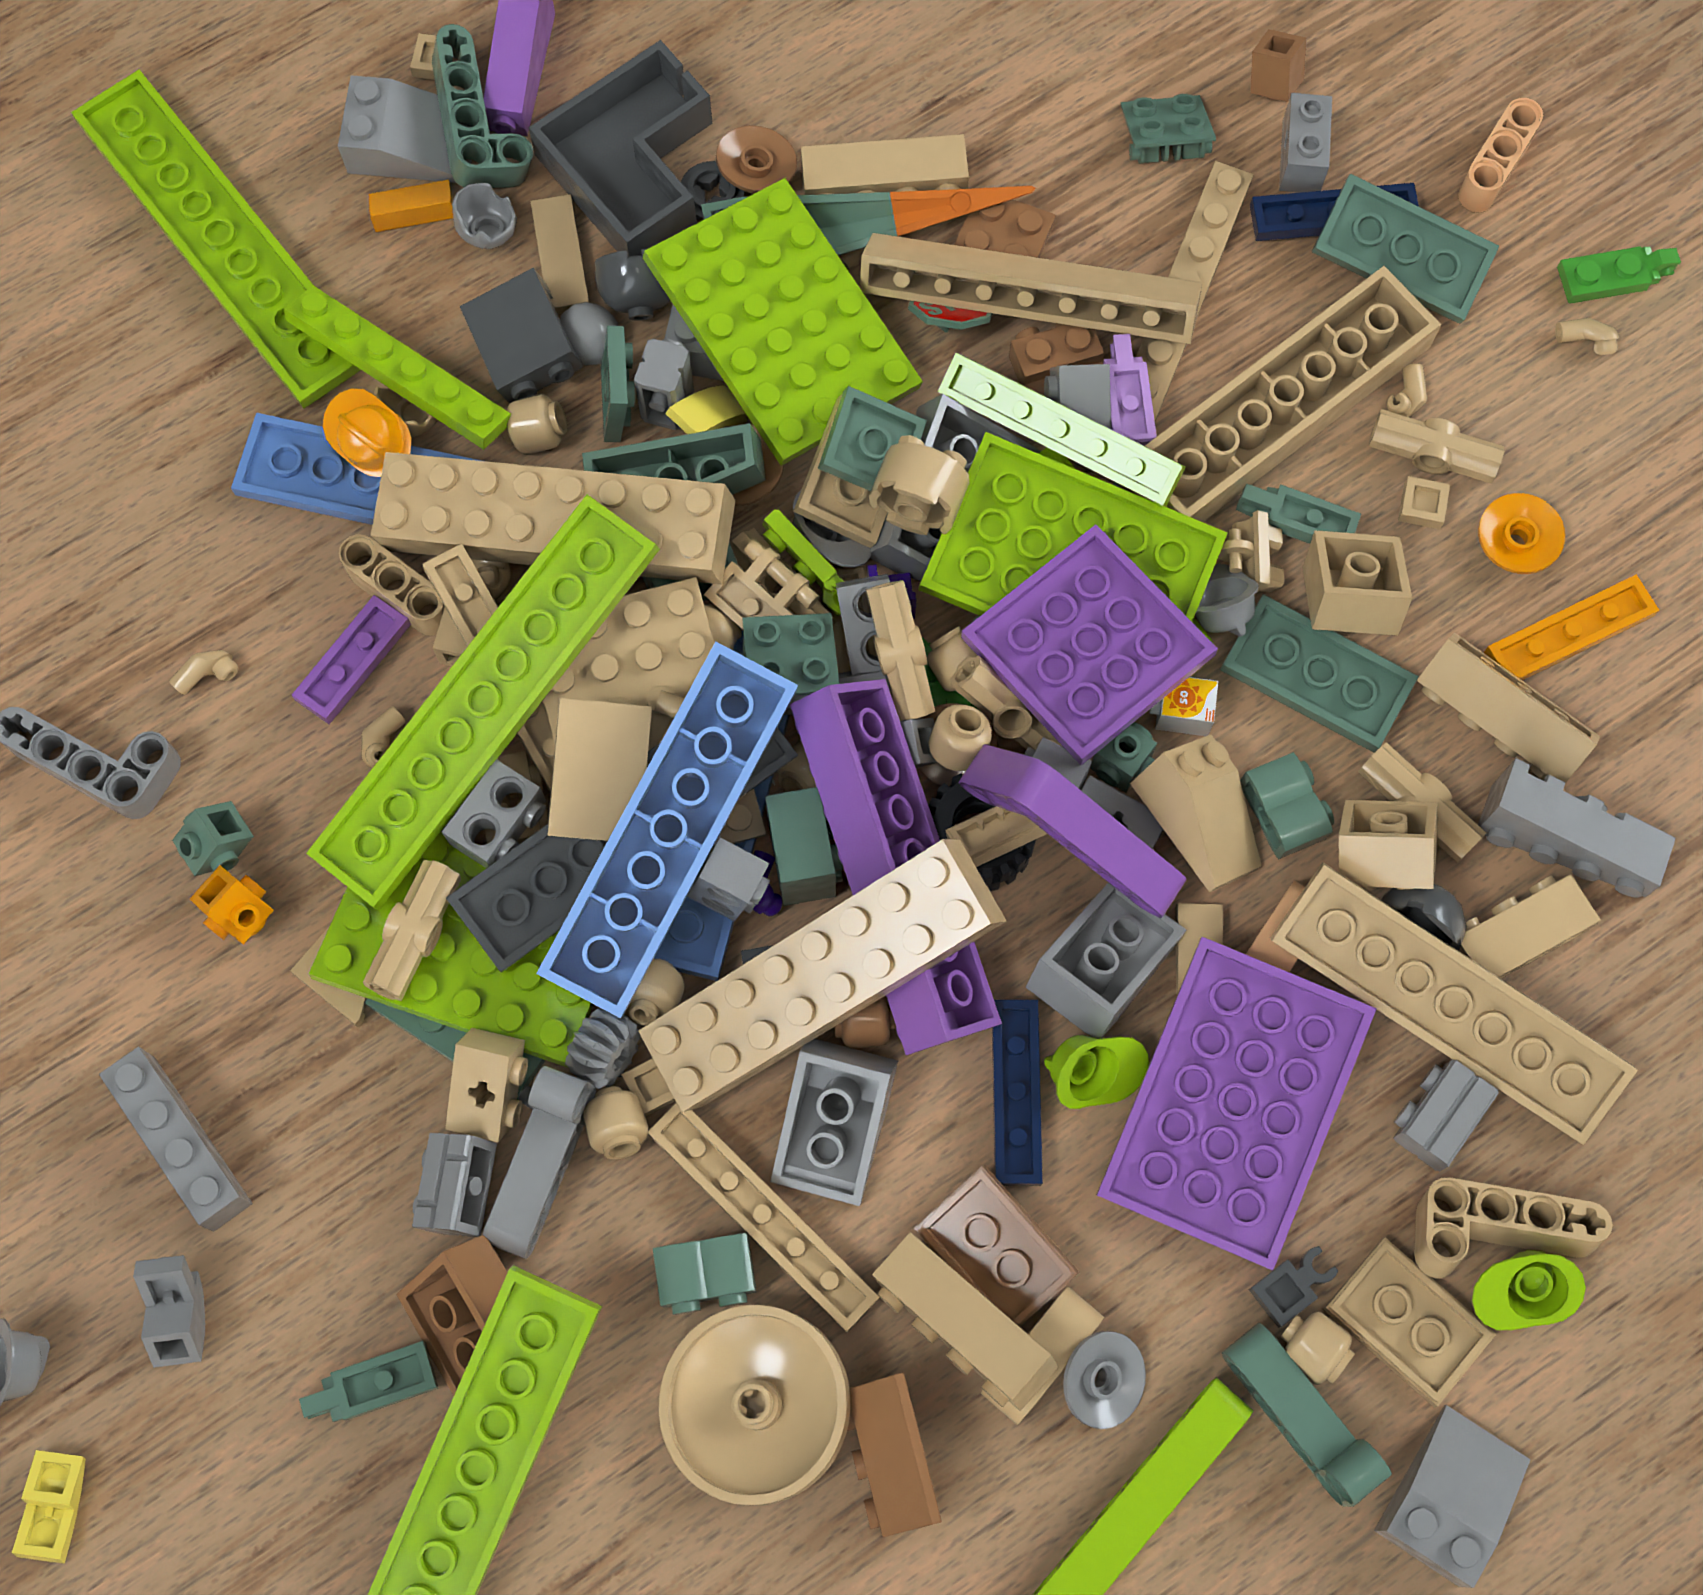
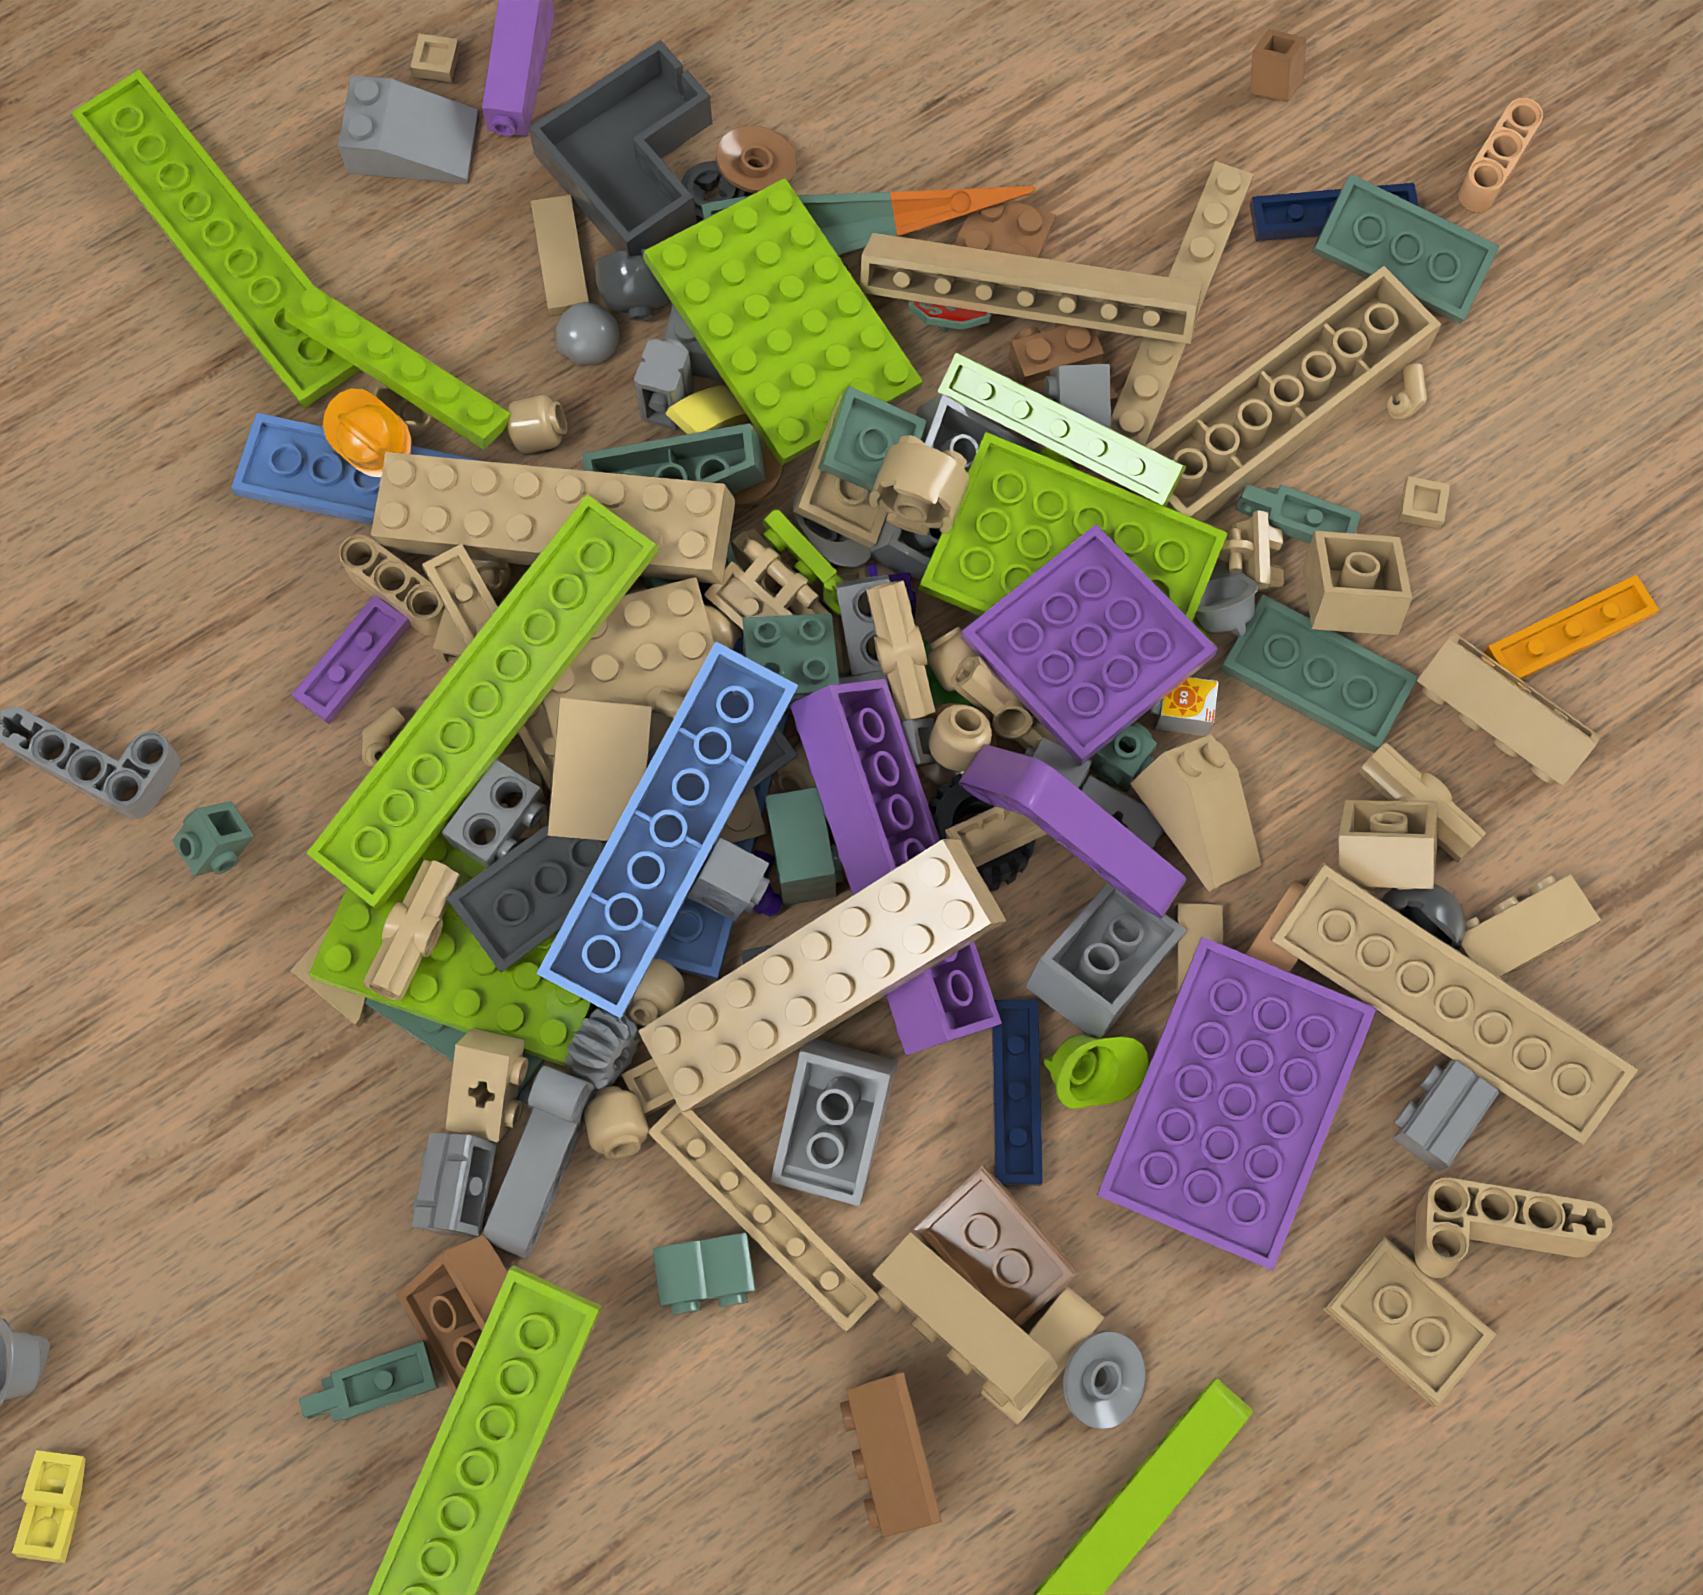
light grey brick [99,1046,253,1232] -> none
light grey brick [133,1255,205,1368] -> none
tan arm [169,650,238,695] -> none
light orange brick [189,865,274,945] -> none
light orange slope [369,179,453,232] -> none
sand green beam [432,24,533,188] -> none
light grey hair [452,183,517,249] -> none
dark grey panel [460,267,583,404] -> none
sand green plate [600,326,635,442] -> none
tan dish [659,1305,851,1505] -> none
tan brick [801,134,969,195] -> none
medium nougat head [834,995,896,1048] -> none
lavender hinge [1103,334,1157,446] -> none
sand green hinge [1120,94,1216,164] -> none
sand green beam [1222,1323,1392,1507] -> none
sand green brick [1240,752,1334,860] -> none
dark grey plate [1249,1246,1338,1328] -> none
light grey brick [1279,93,1332,193] -> none
tan head [1280,1312,1355,1385] -> none
tan piece [1369,409,1505,484] -> none
light grey slope [1374,1405,1531,1588] -> none
lime piece [1472,1250,1586,1330] -> none
light orange dish [1478,493,1565,574] -> none
light grey wedge [1478,758,1676,898] -> none
tan arm [1555,318,1620,355] -> none
bright green hinge [1557,246,1681,304] -> none

